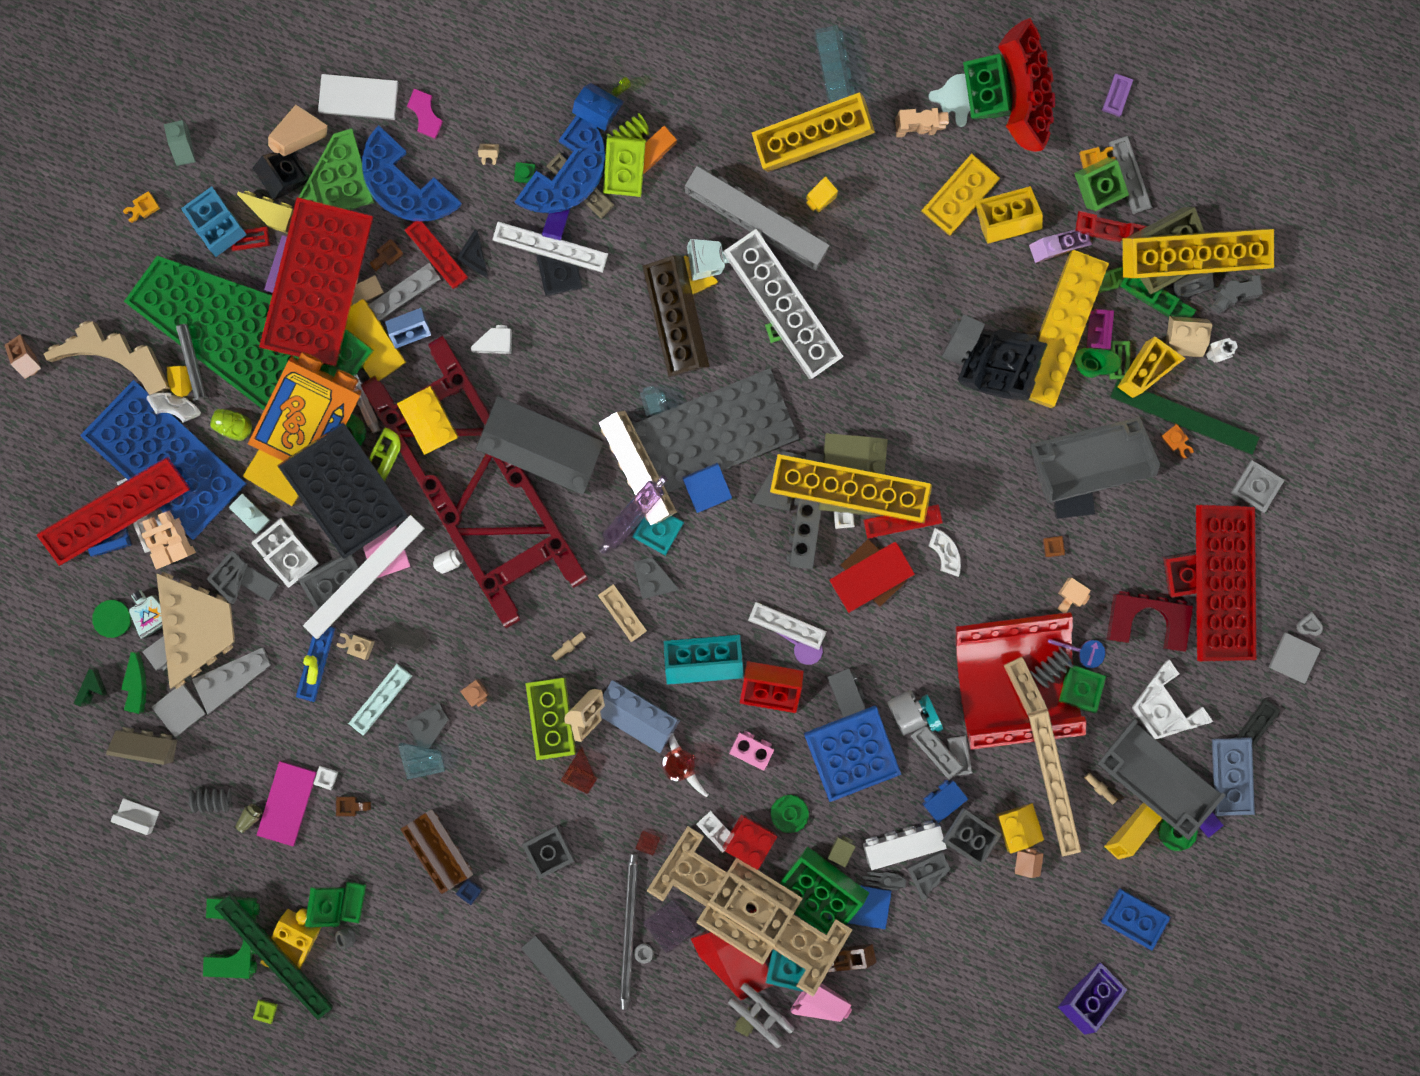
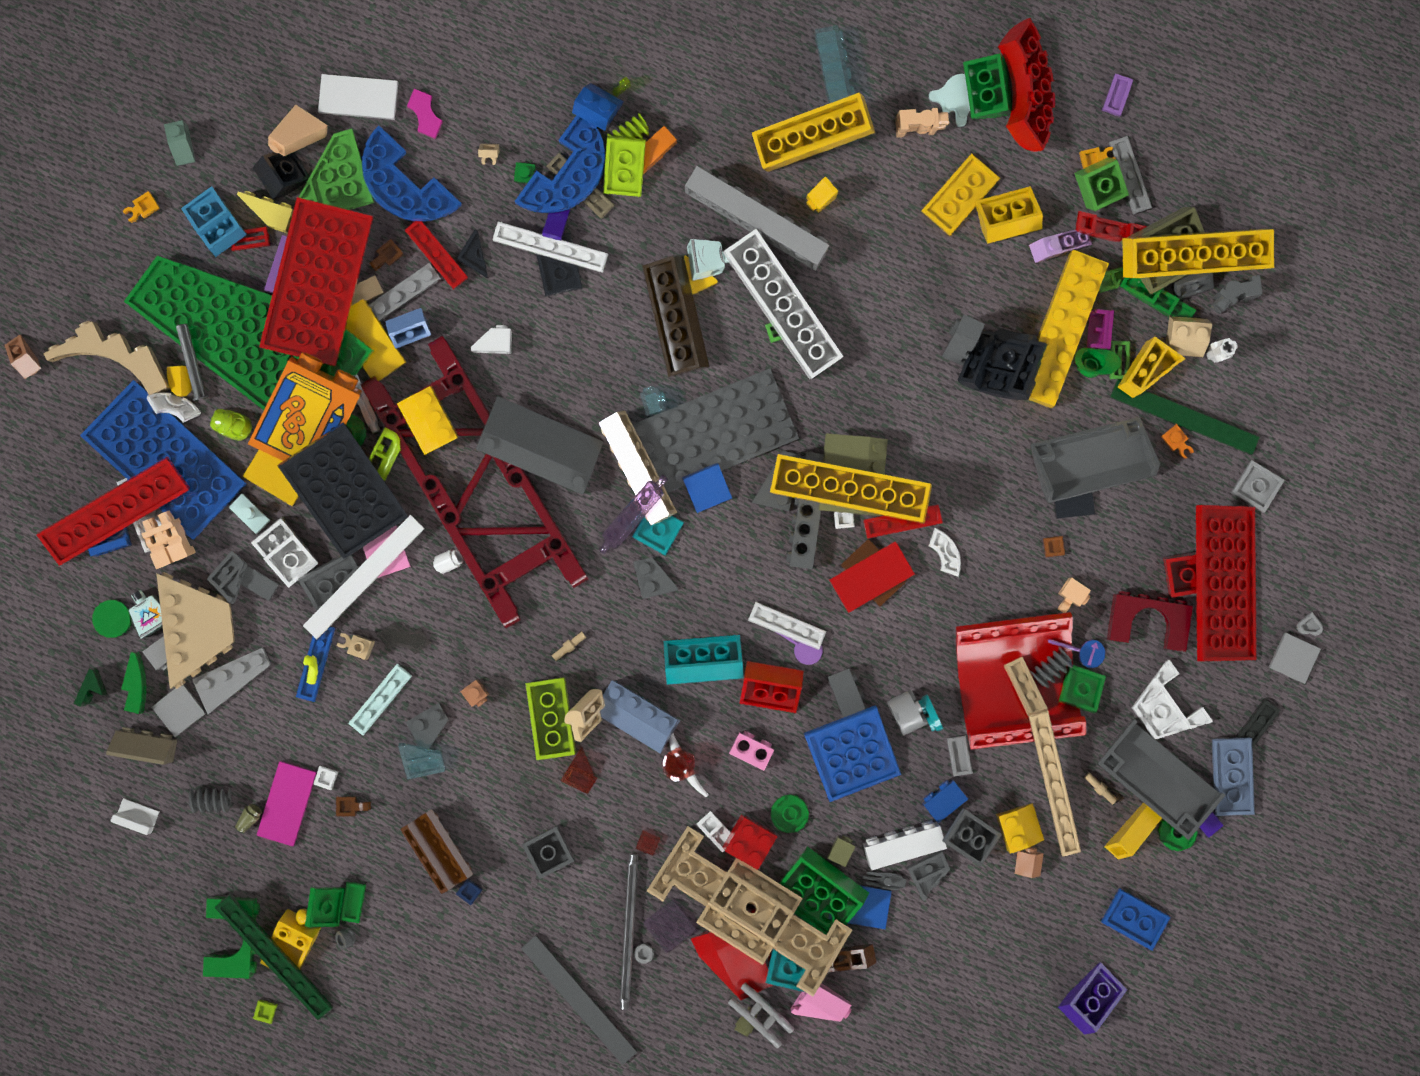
tan plate [598,584,647,642] -> none
light grey tile [911,725,964,779] -> none

